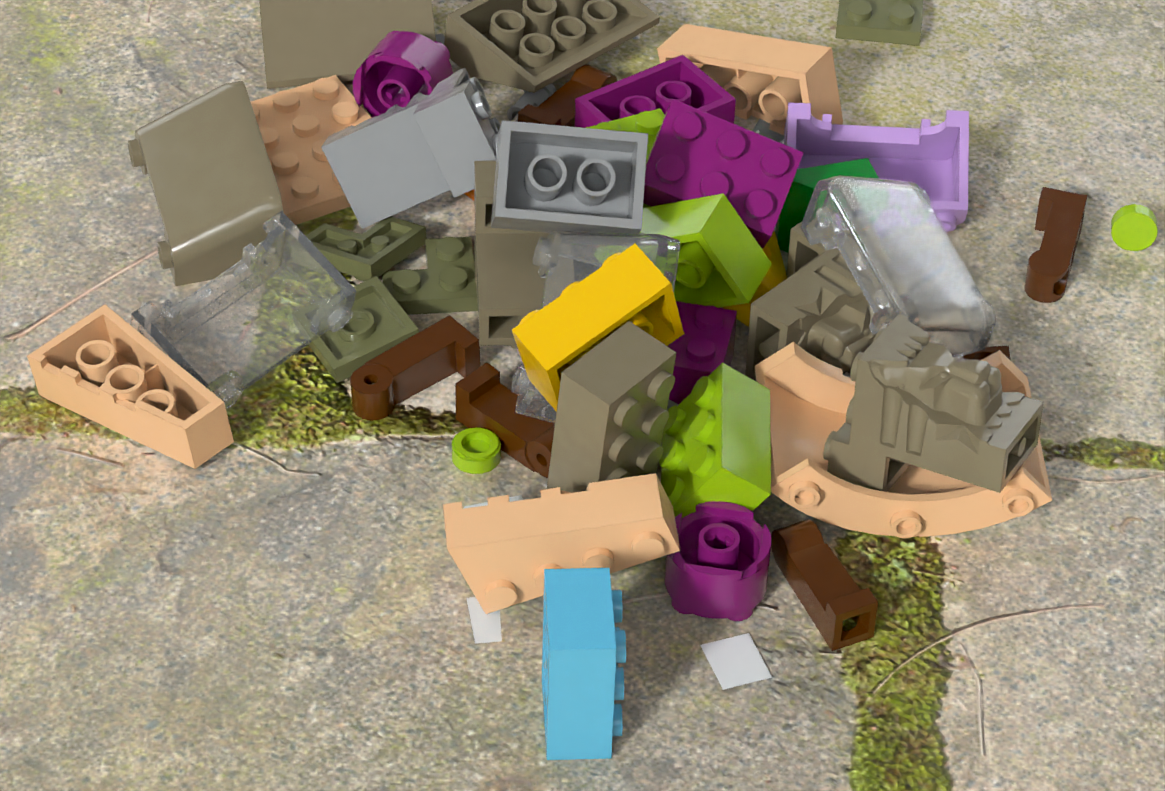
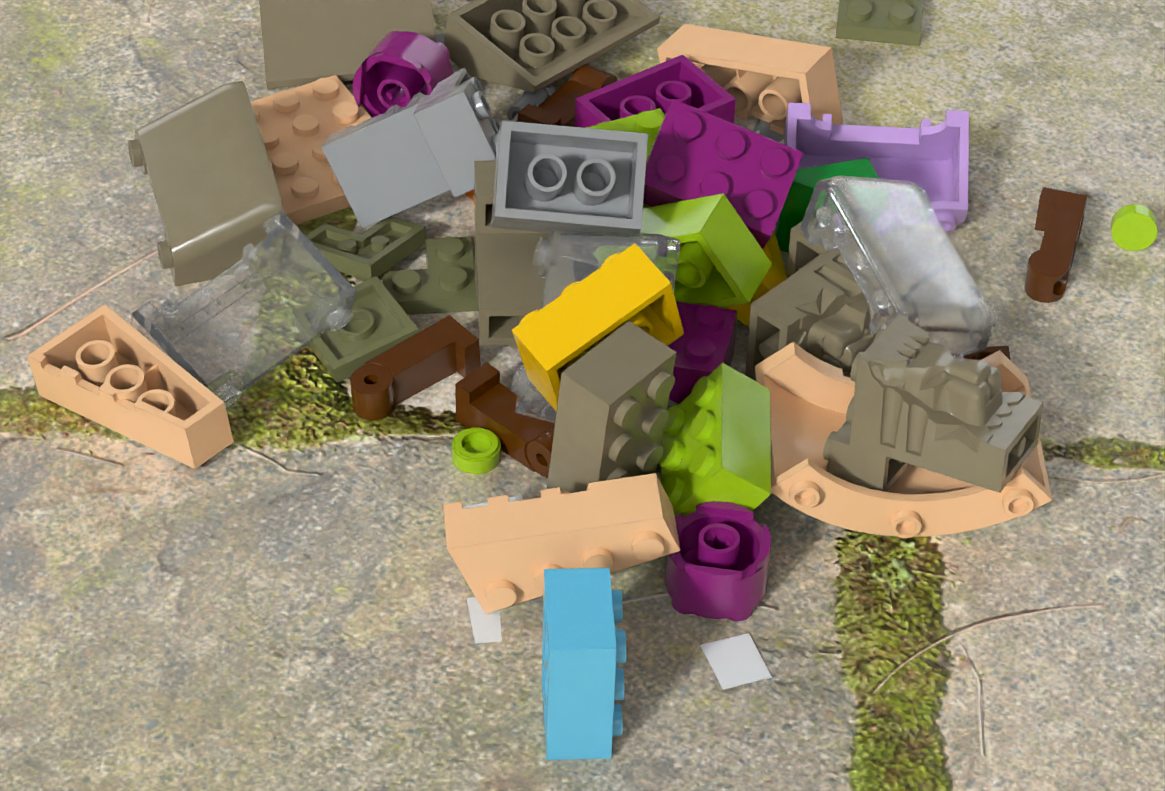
reddish brown leg [771,519,878,651] -> none

